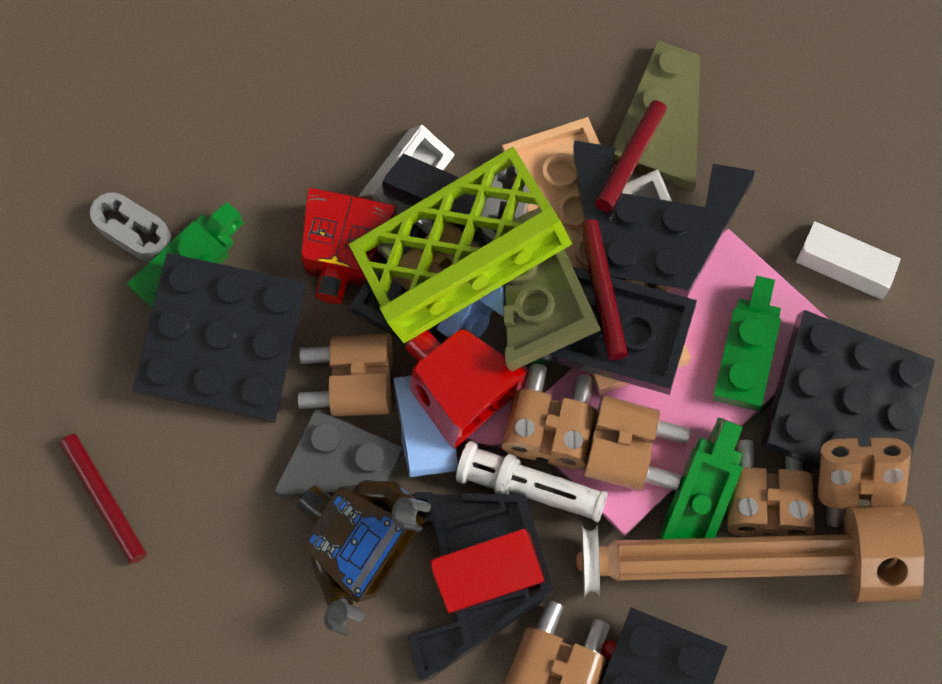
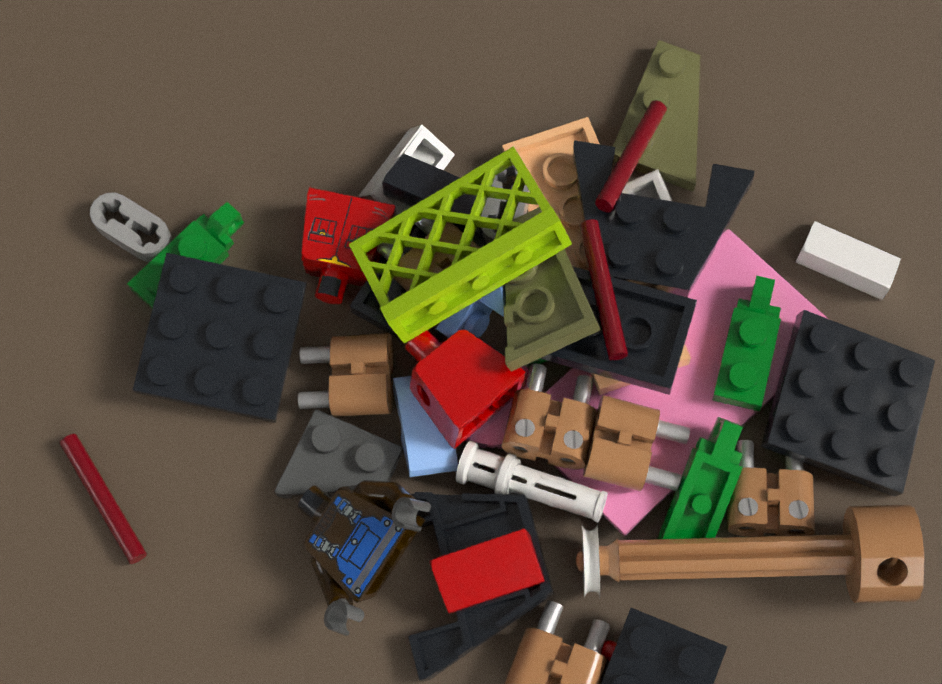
medium nougat piece [818,438,911,527] -> none

